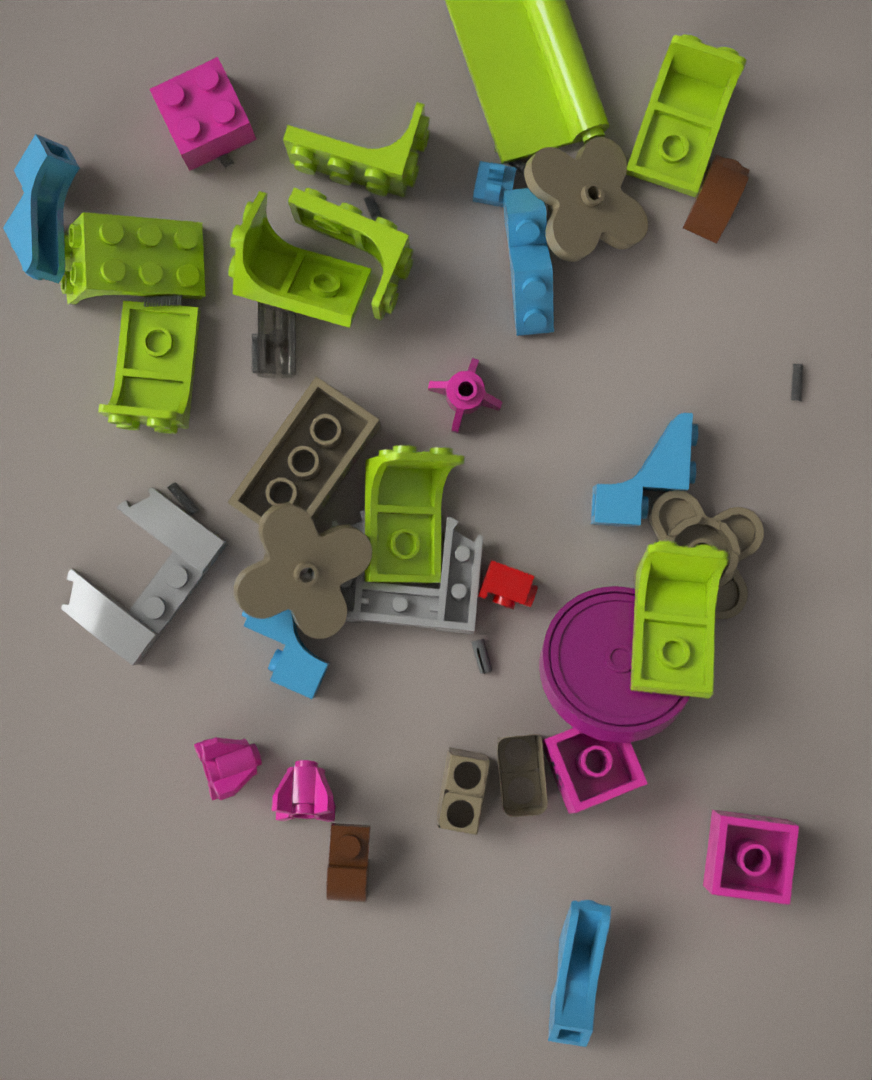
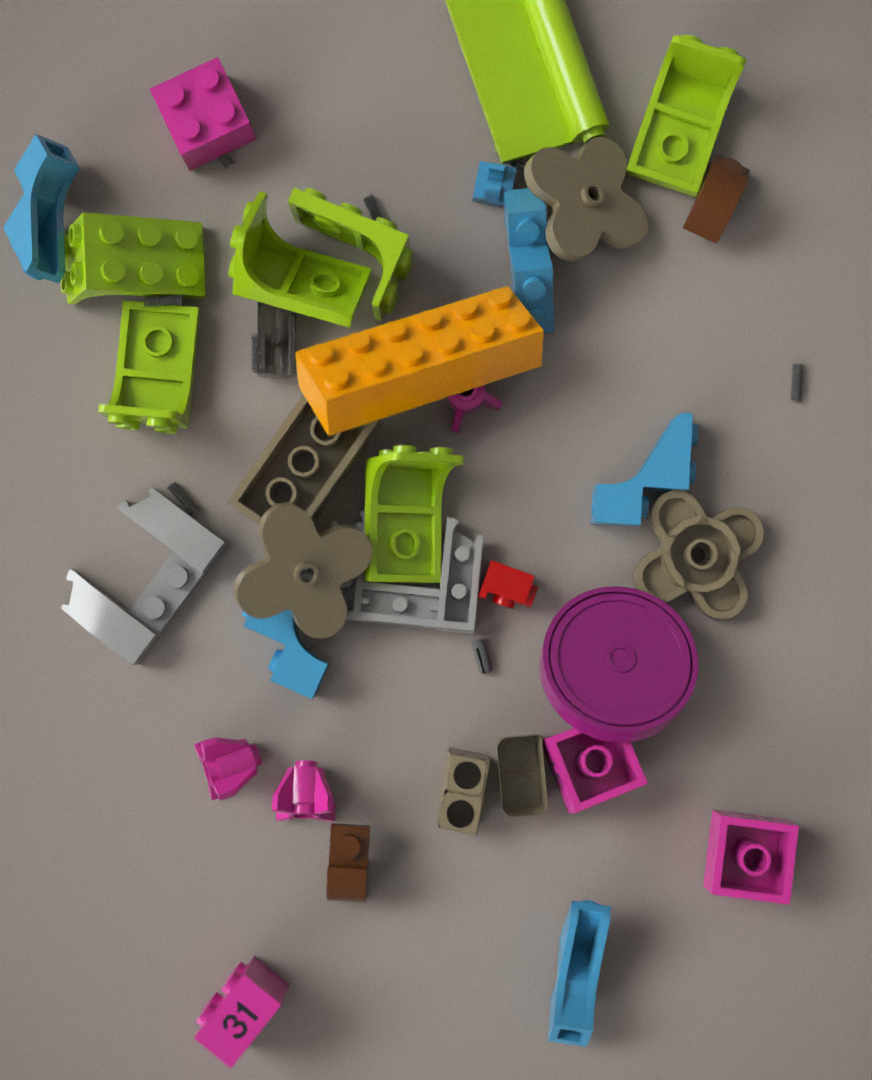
lime bracket [283,102,430,197] -> none
lime bracket [630,541,728,698] -> none
none -> dark pink brick [194,956,290,1068]
none -> light orange brick [295,286,544,436]

